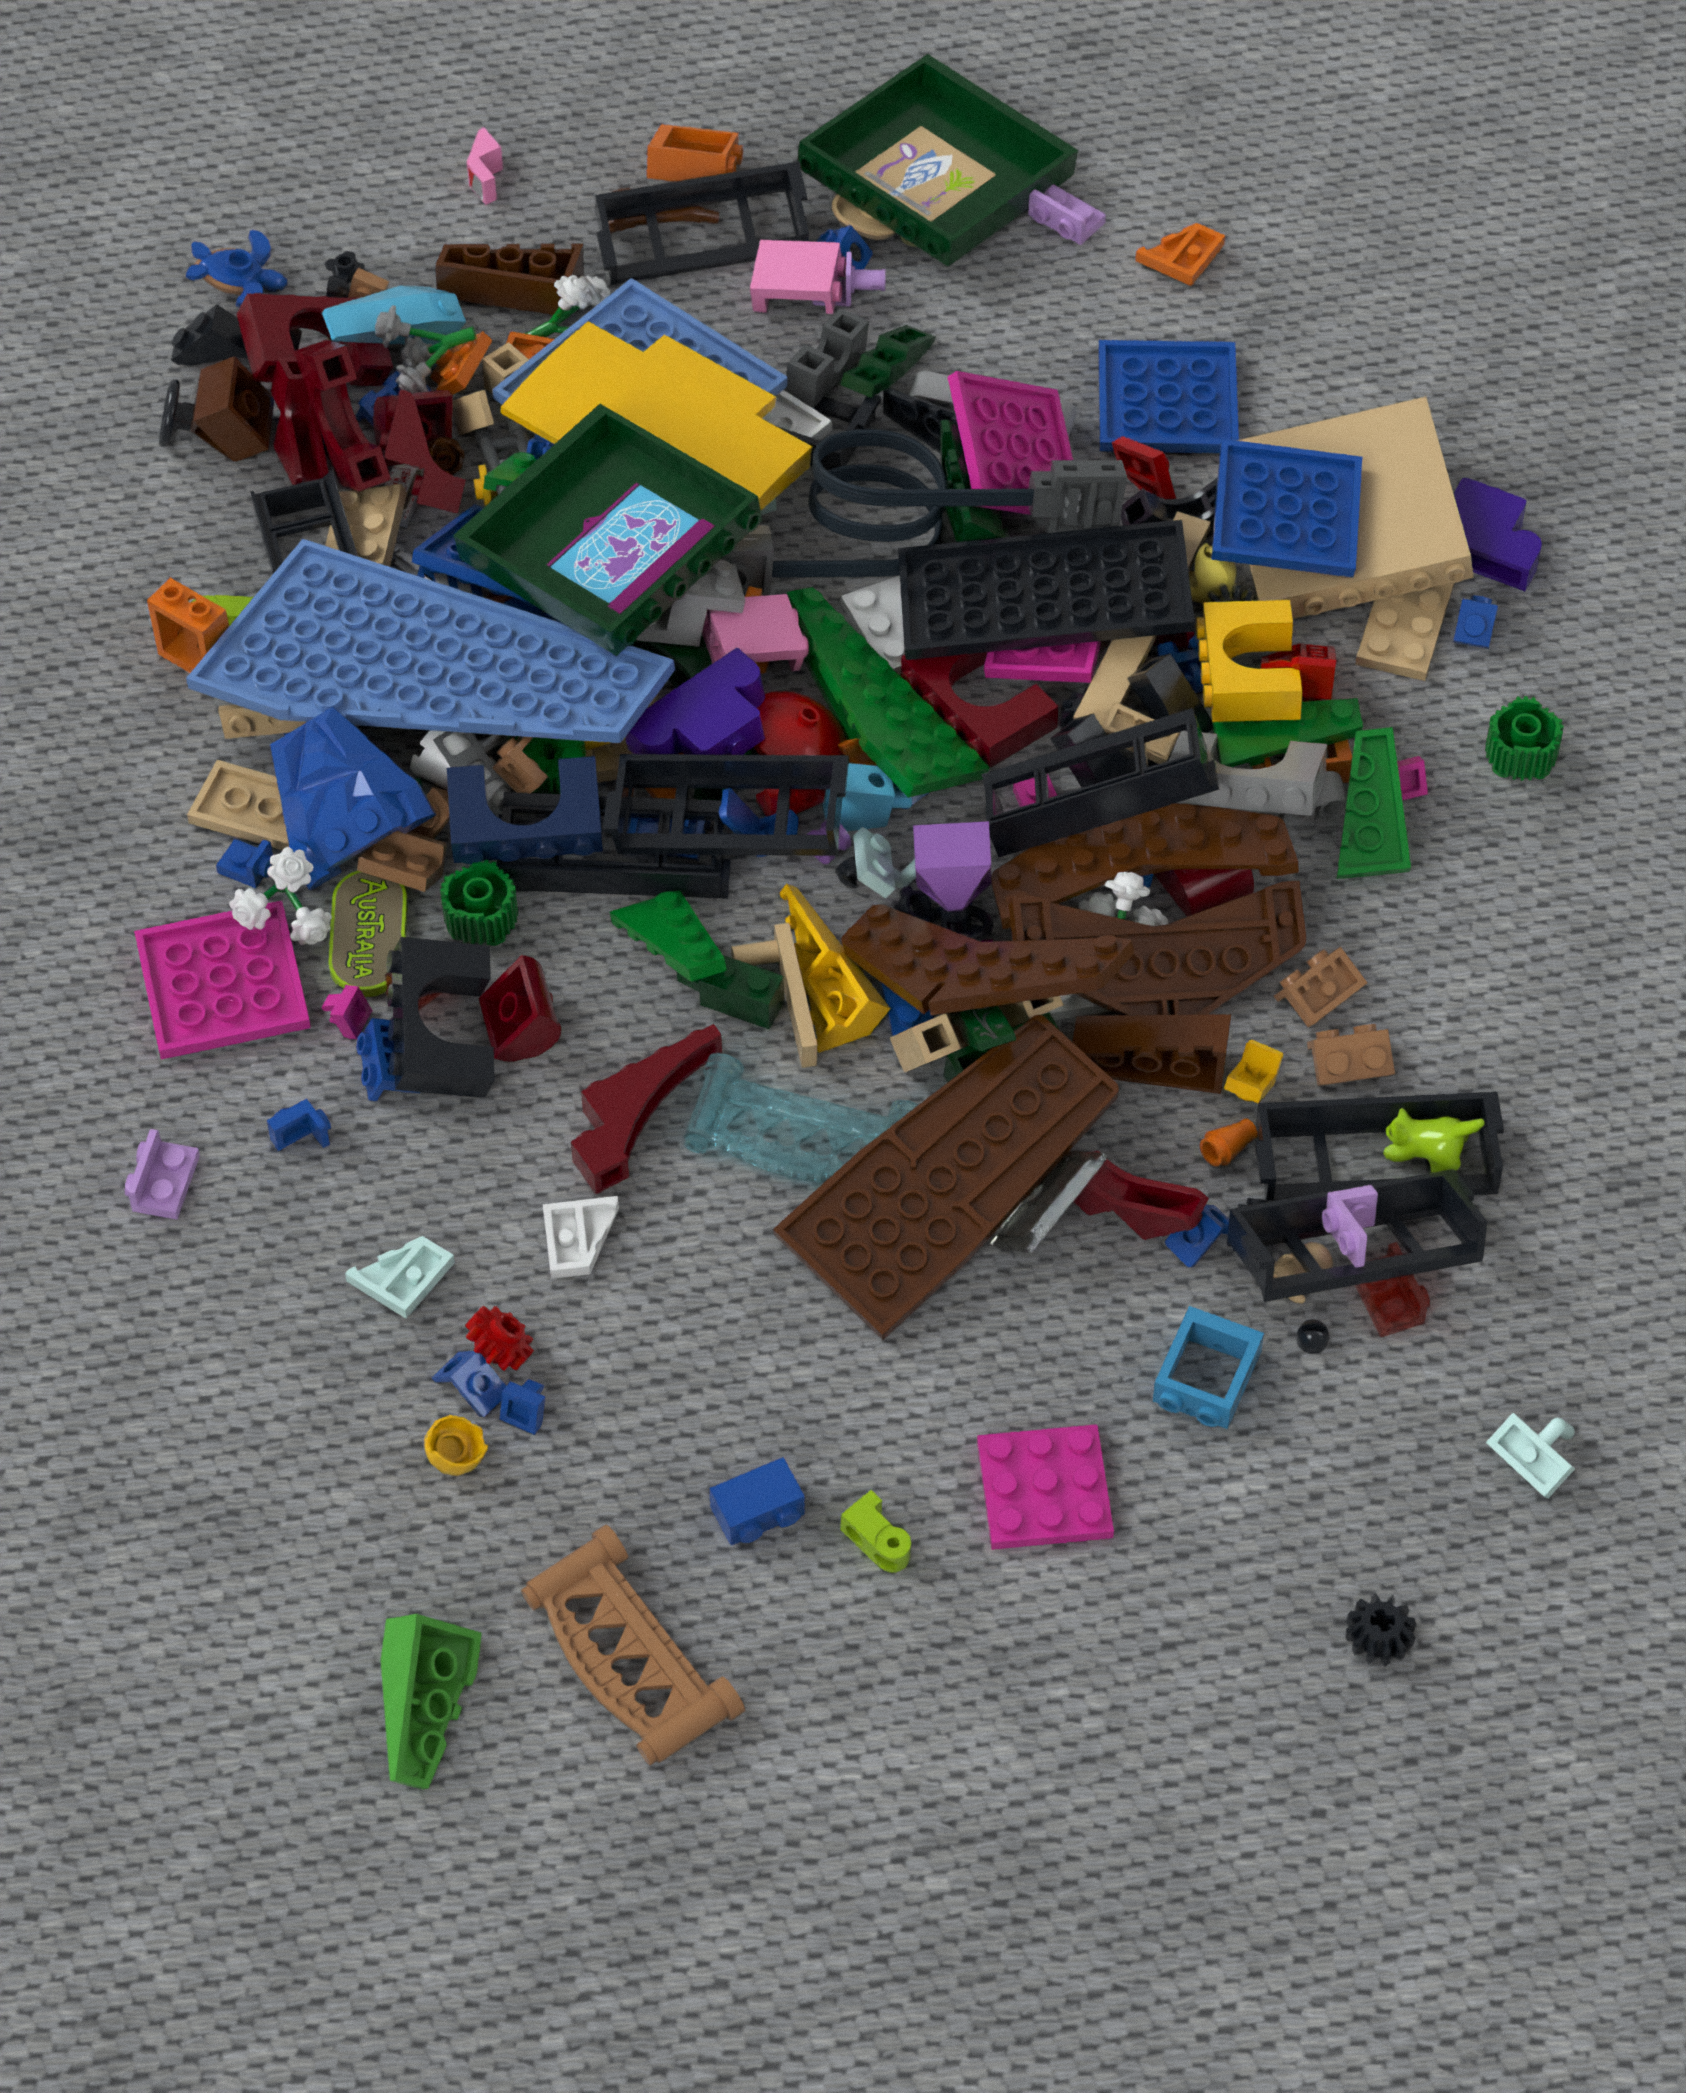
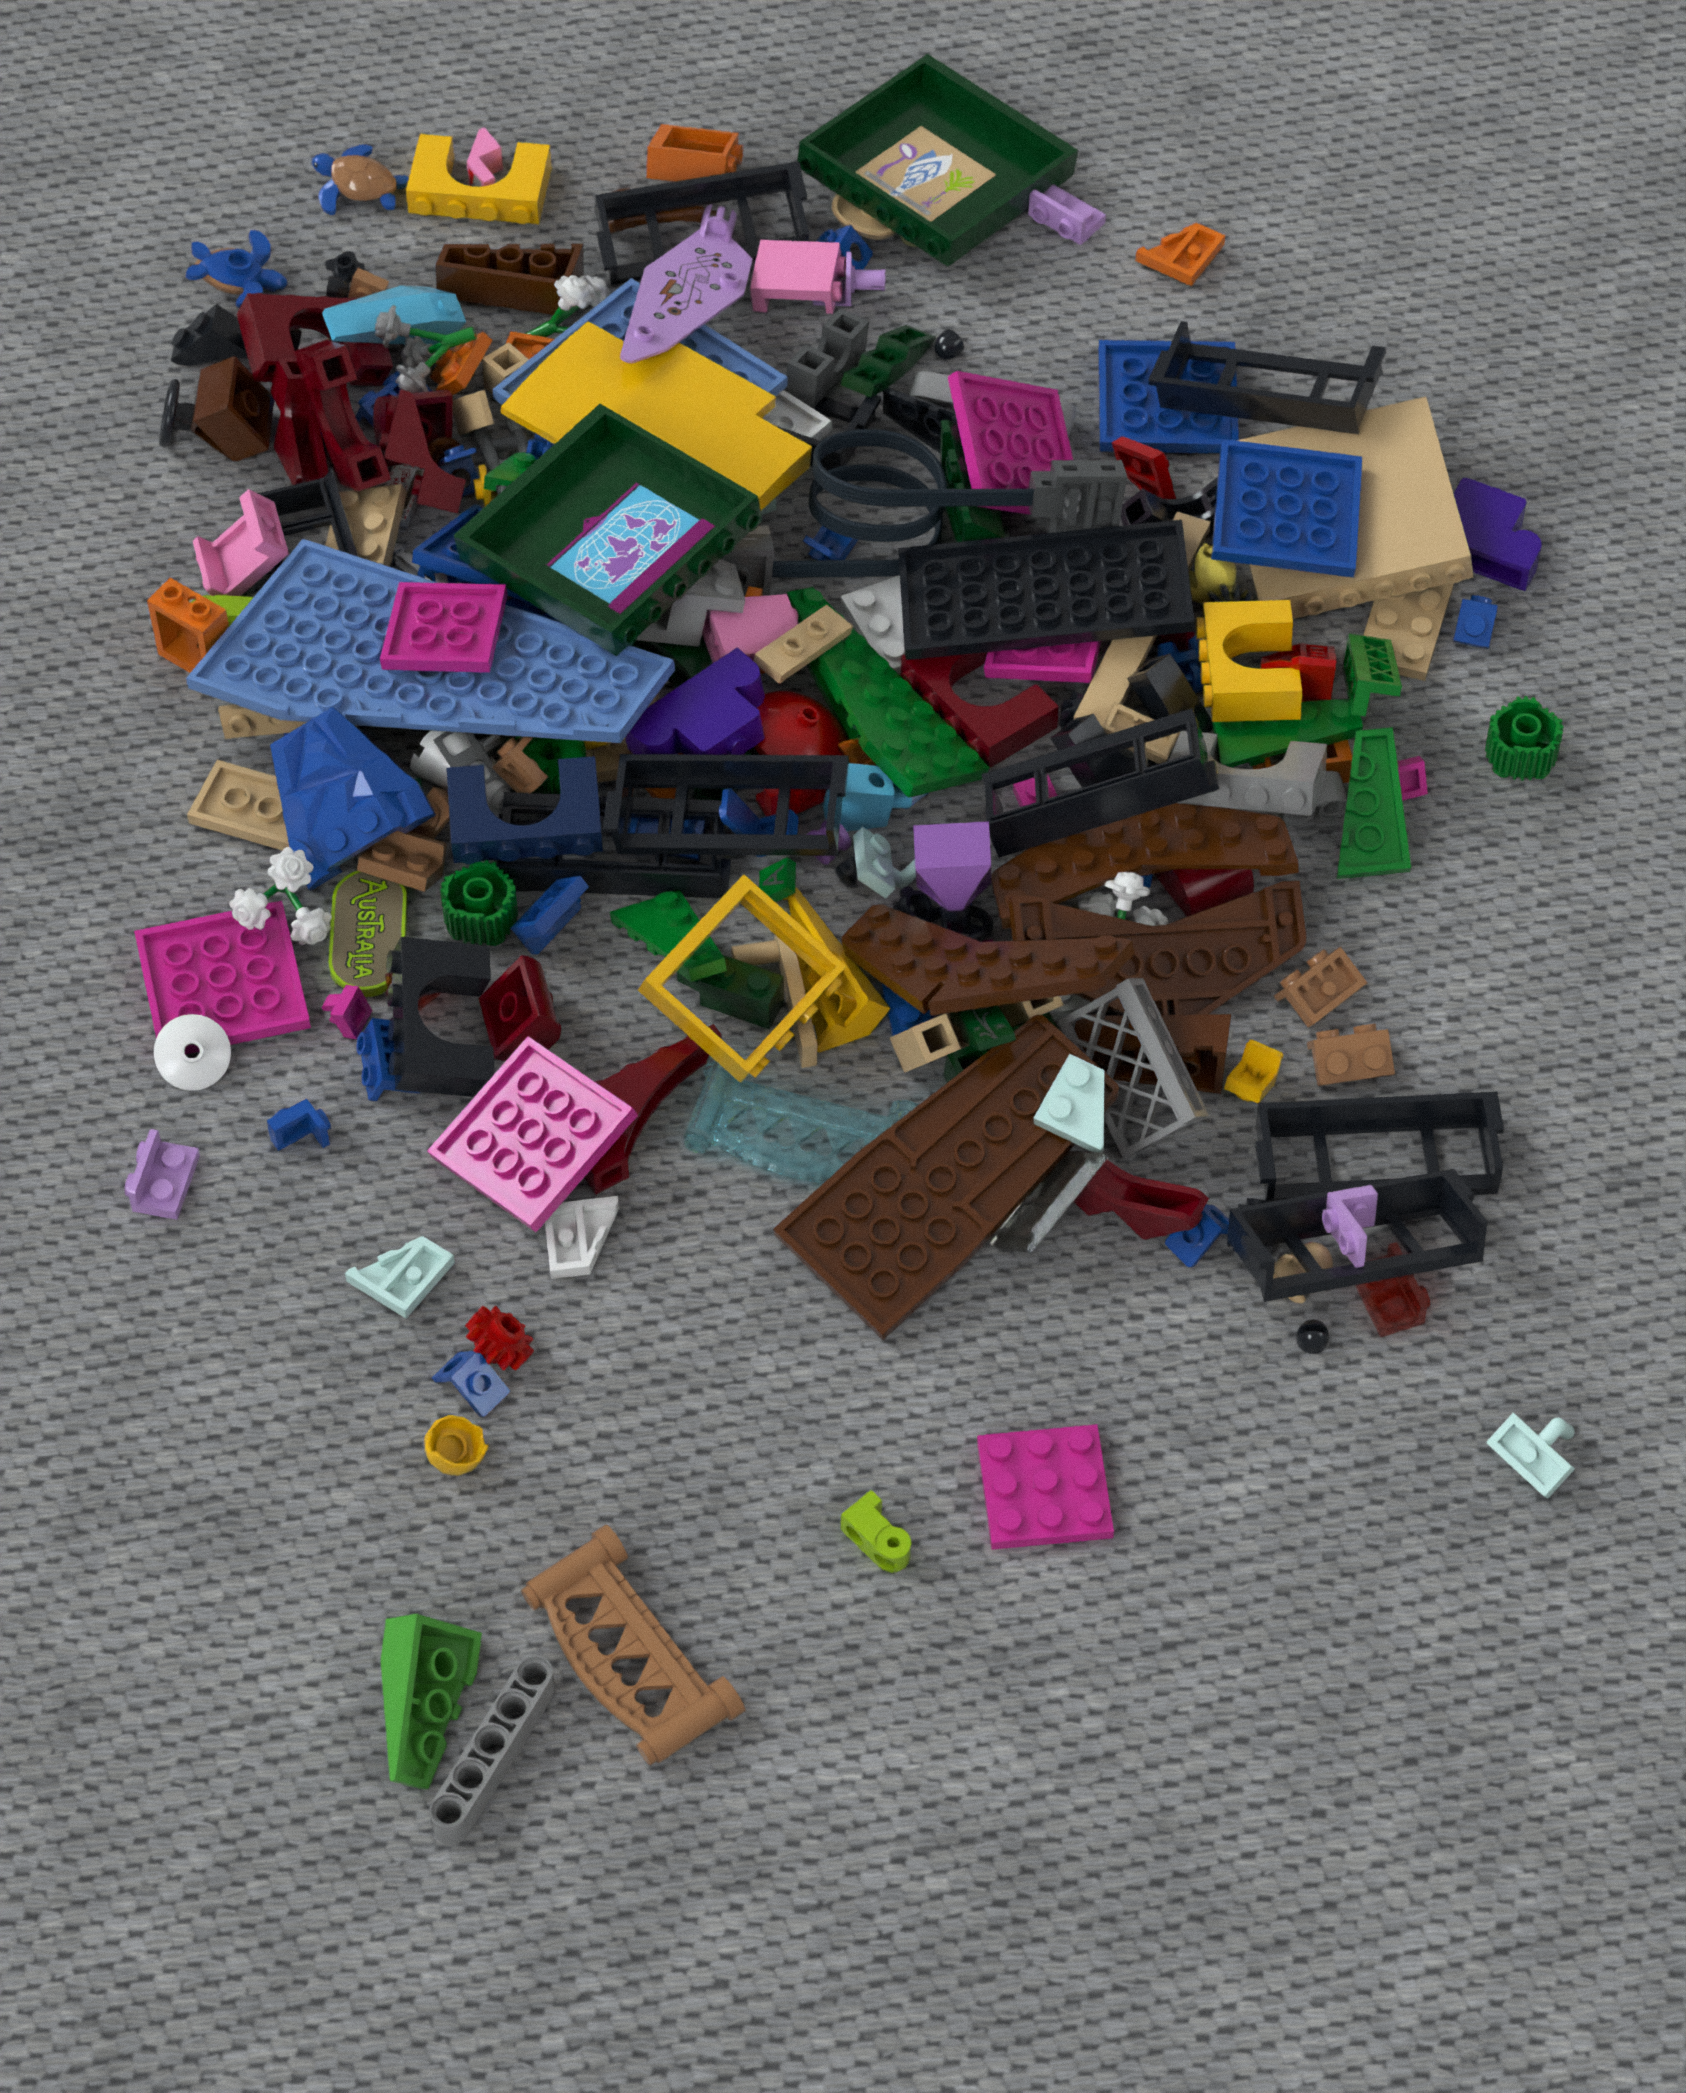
blue bracket [216,839,273,888] -> none
blue tile [499,1379,546,1435] -> none
blue brick [709,1457,805,1546] -> none
dark azure window [1153,1306,1264,1429] -> none
orange cone [1200,1118,1258,1167] -> none
black gear [1345,1593,1416,1667] -> none
lime animal [1383,1108,1484,1173] -> none
none -> white dish [154,1014,231,1091]
none -> bright pink panel [193,489,289,596]
none -> animal [312,144,409,215]
none -> dark pink plate [380,582,508,673]
none -> yellow arch [406,134,552,224]
none -> plate [427,1036,638,1232]
none -> light grey beam [429,1655,555,1845]
none -> blue bracket [436,445,479,497]
none -> blue bracket [511,876,589,955]
none -> lavender wing [620,204,752,363]
none -> yellow window [638,874,846,1083]
none -> tan plate [753,605,853,684]
none -> green tile [759,857,796,902]
none -> blue bracket [803,526,858,560]
none -> black hinge [935,329,964,360]
none -> light aqua wing [1033,1054,1104,1156]
none -> light grey fence [1058,978,1209,1159]
none -> black piece [1148,321,1386,434]
none -> green fence [1342,634,1402,717]

